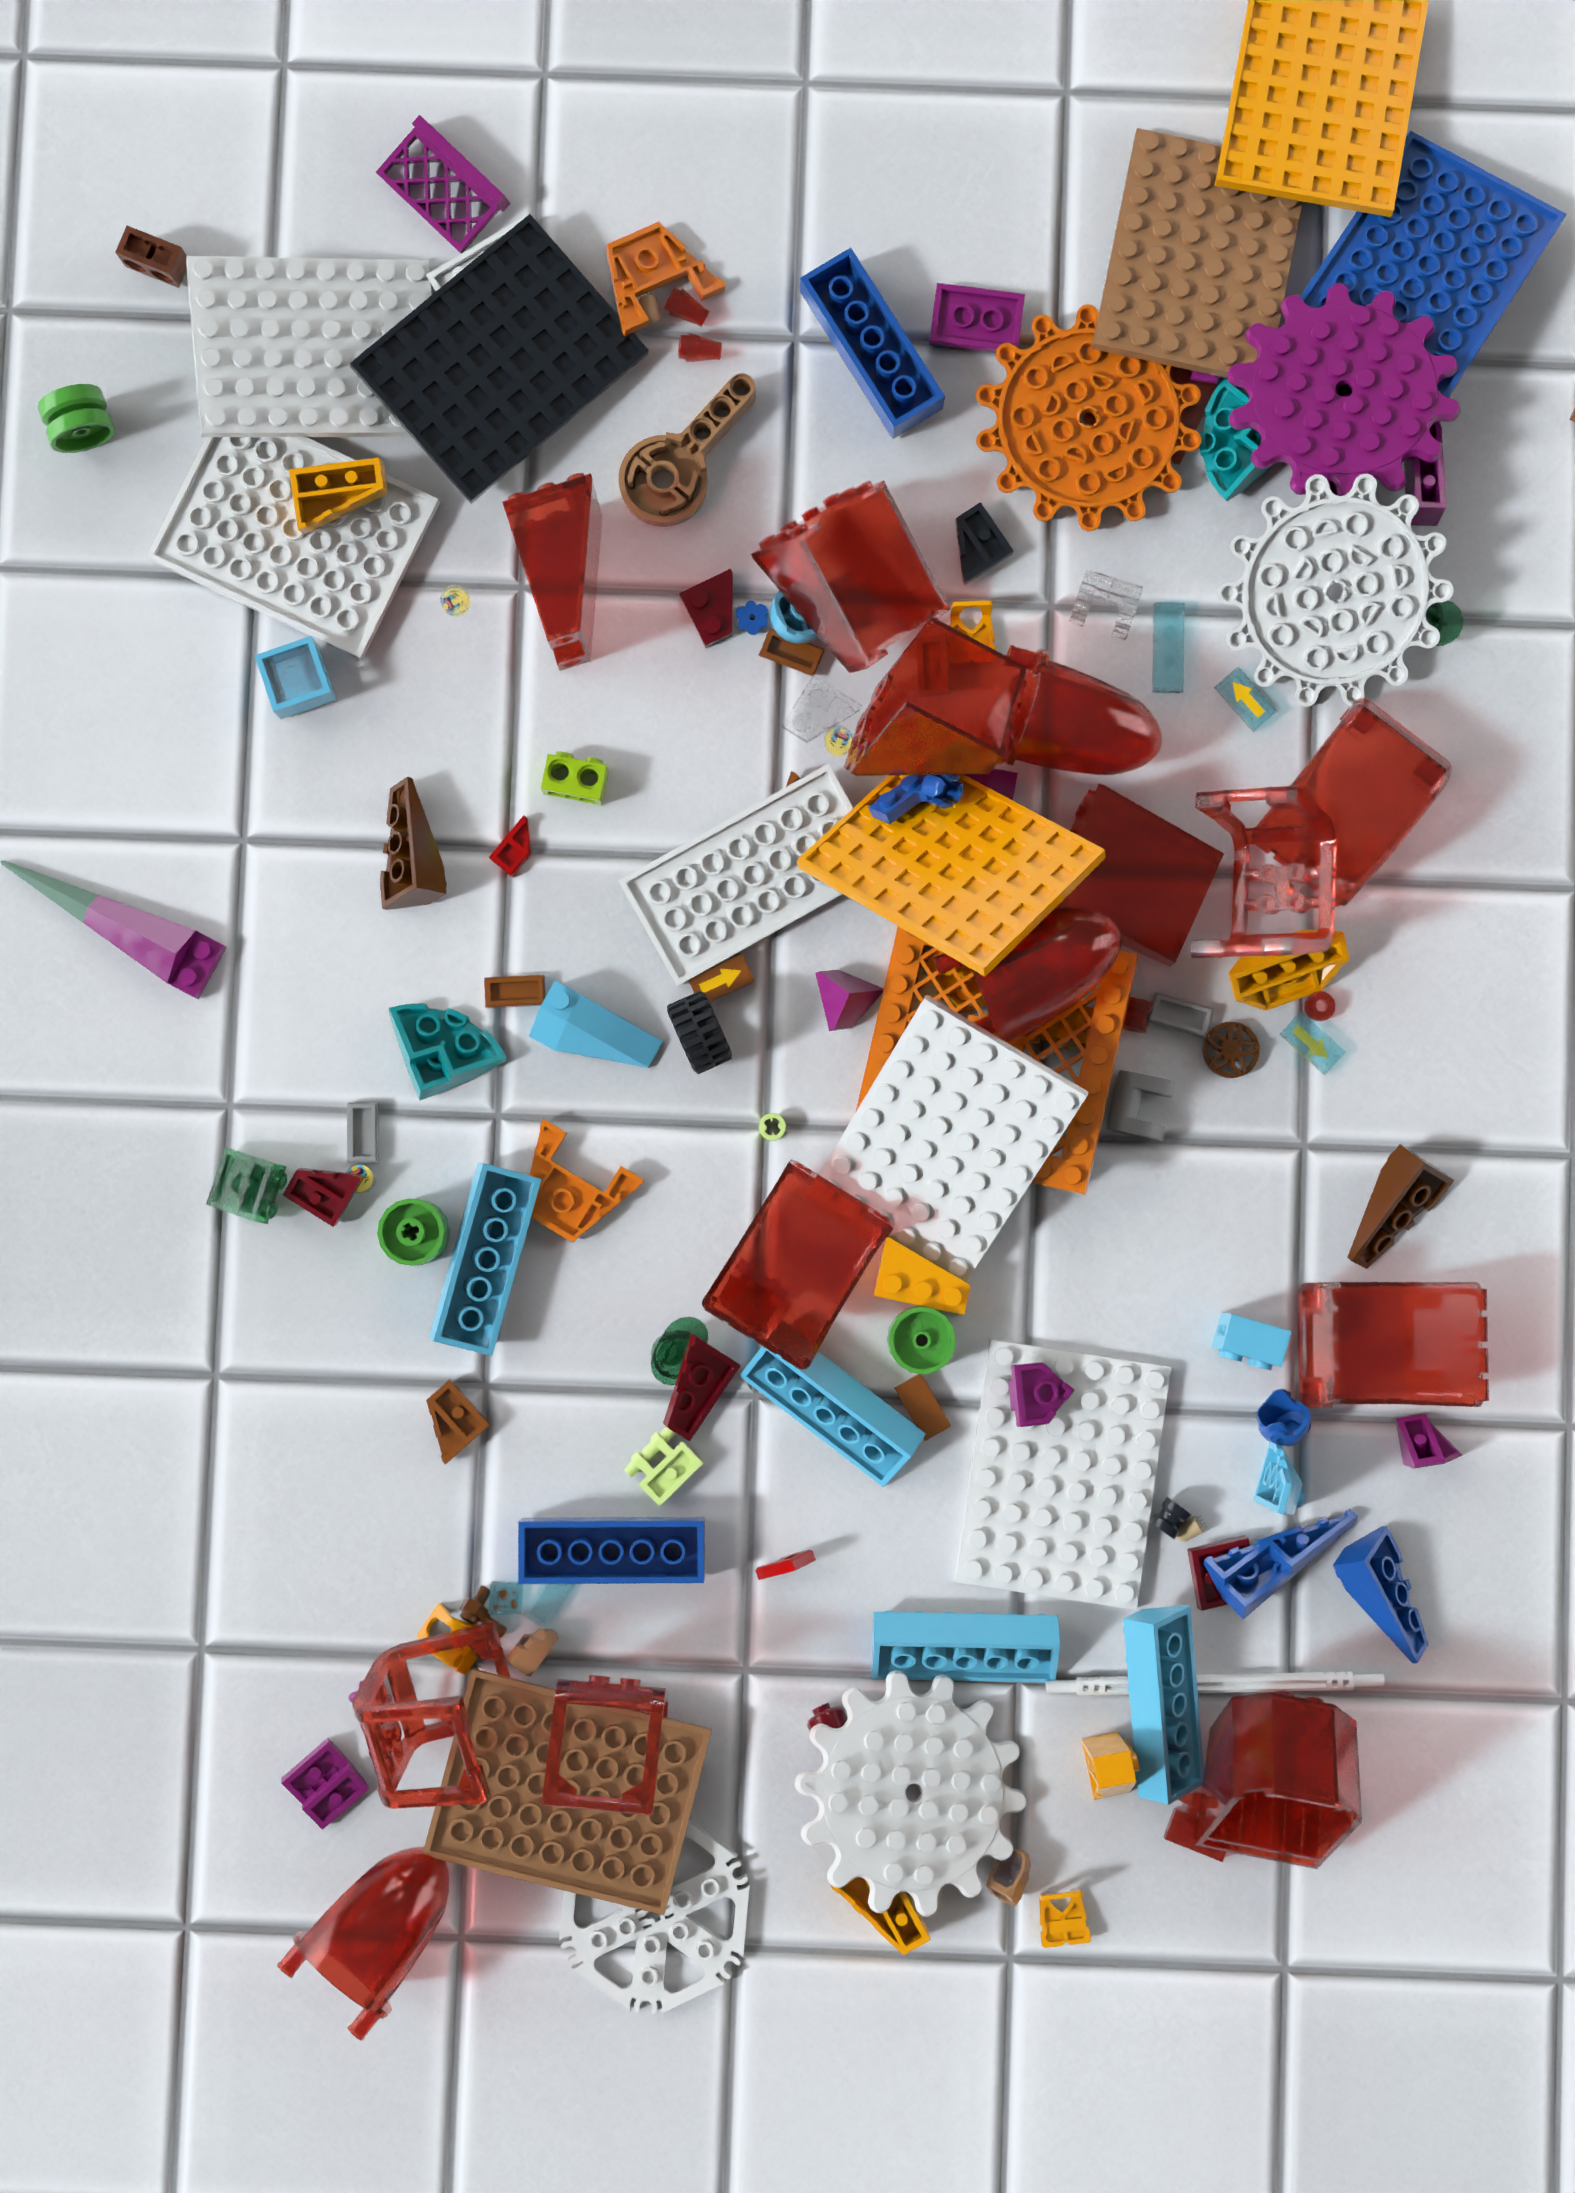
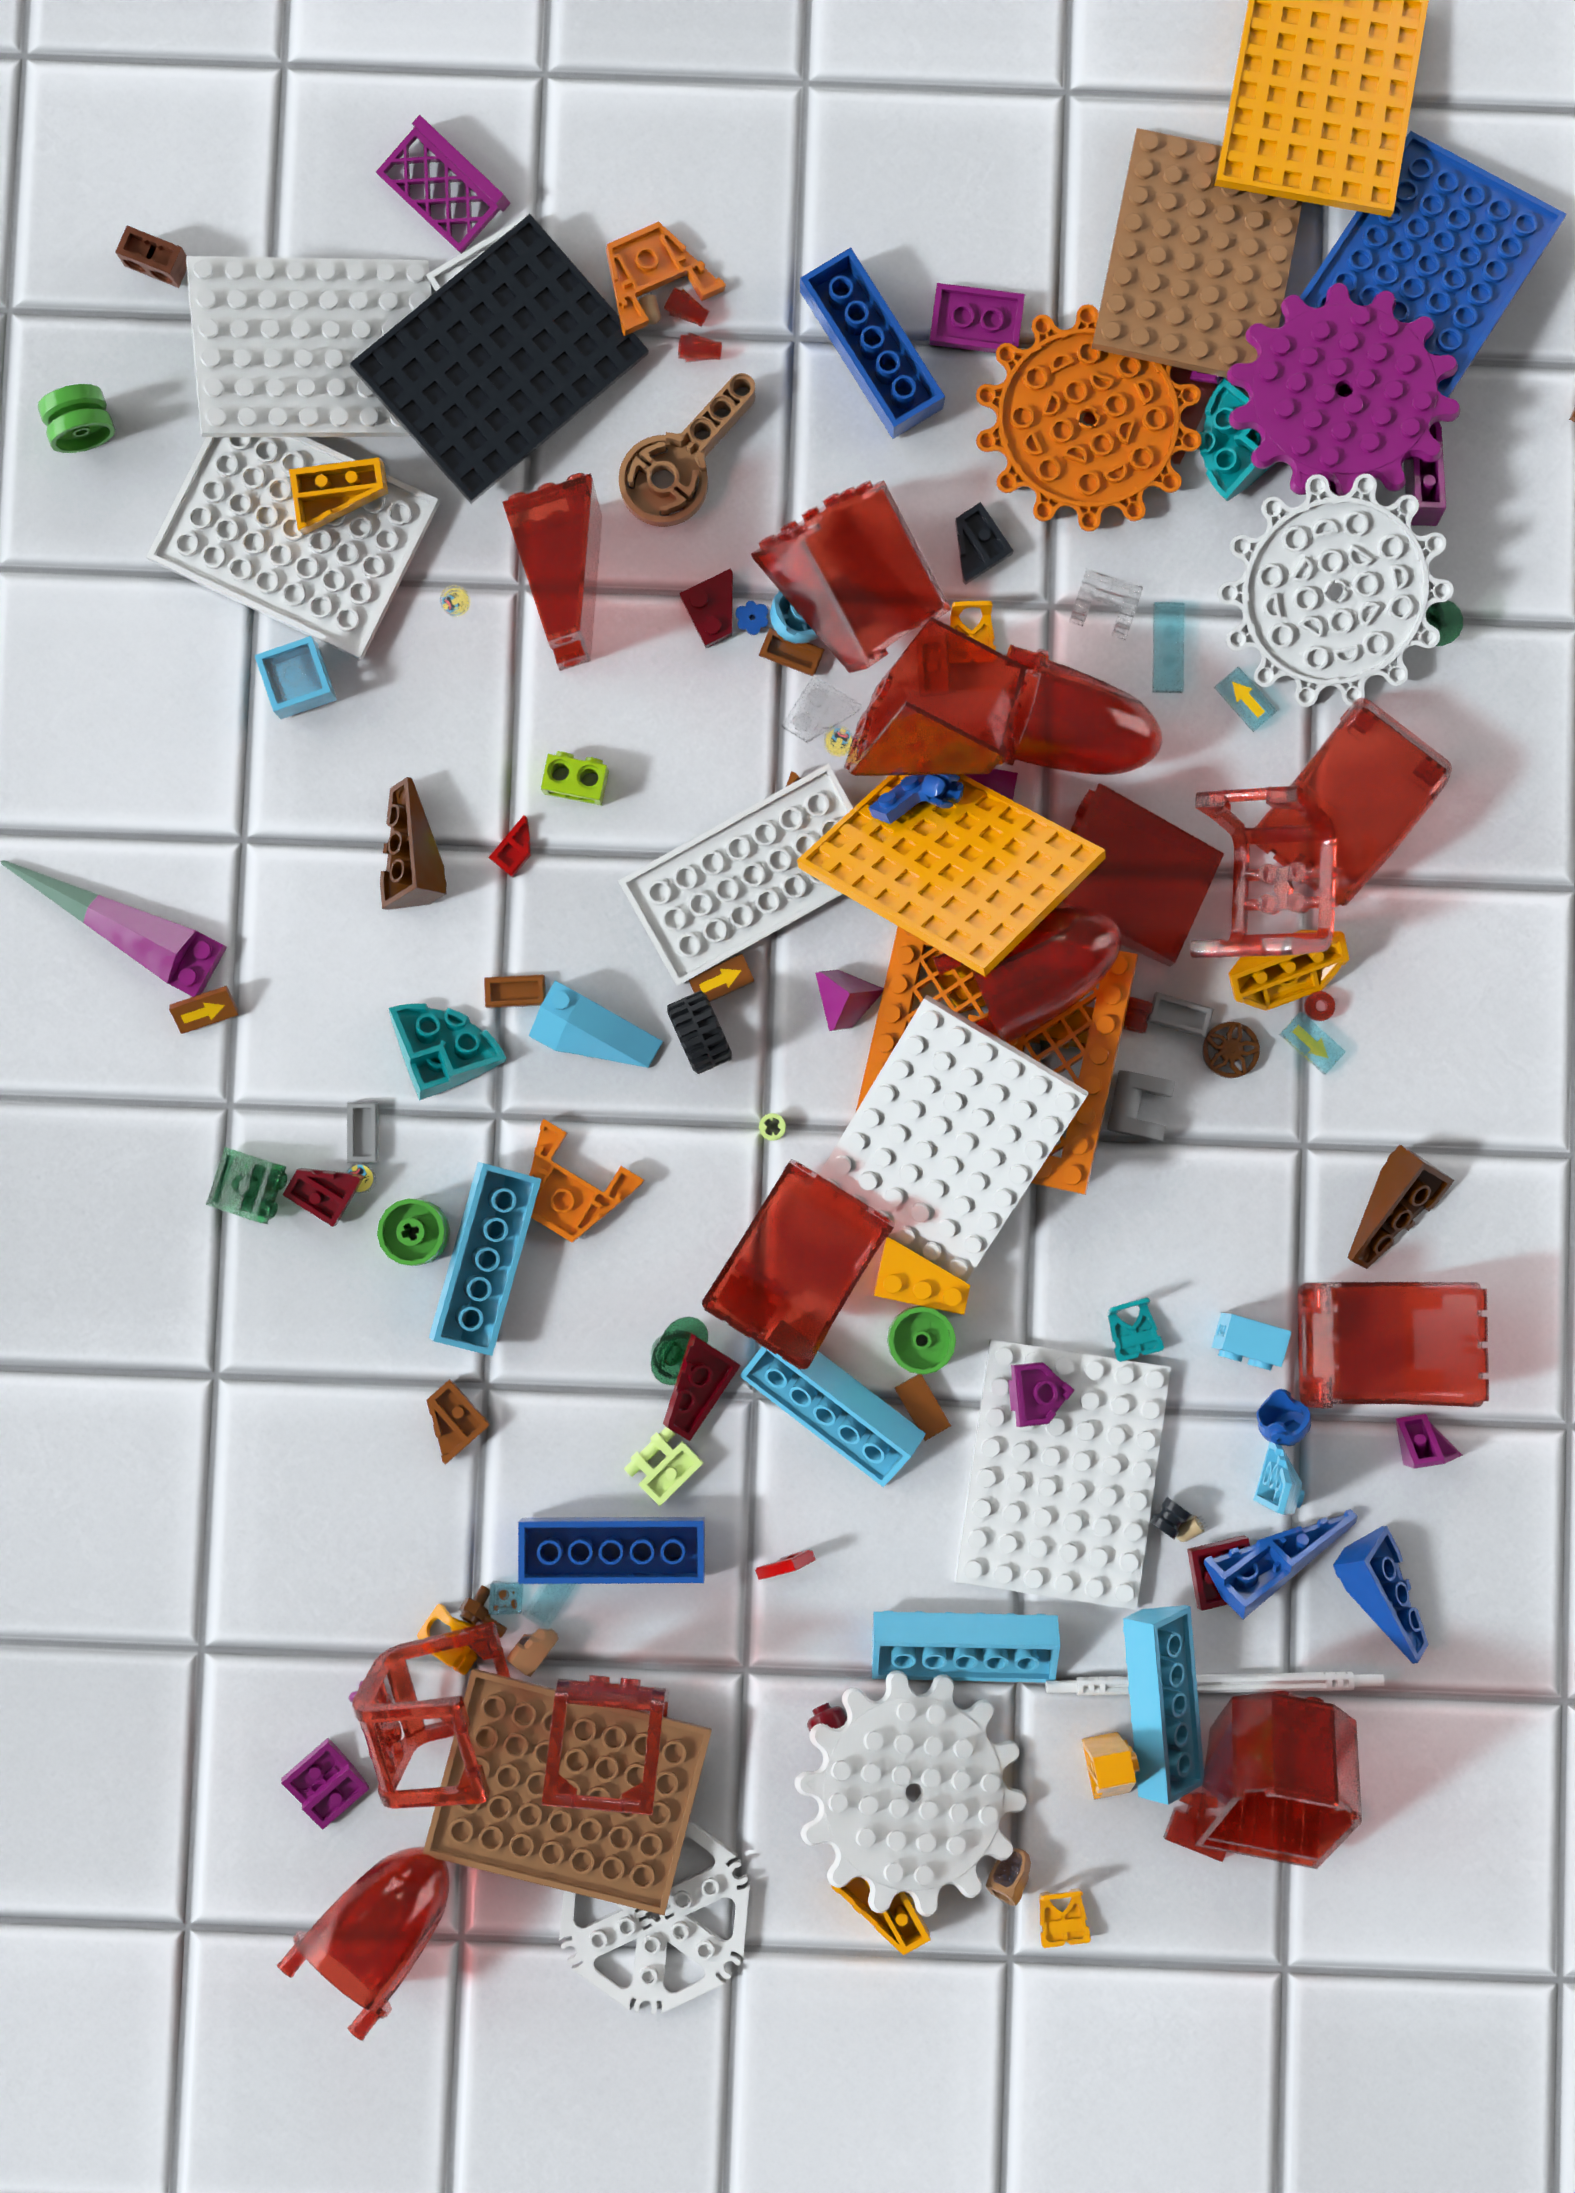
none -> dark orange tile [169,986,238,1034]
none -> teal piece [1107,1298,1164,1362]

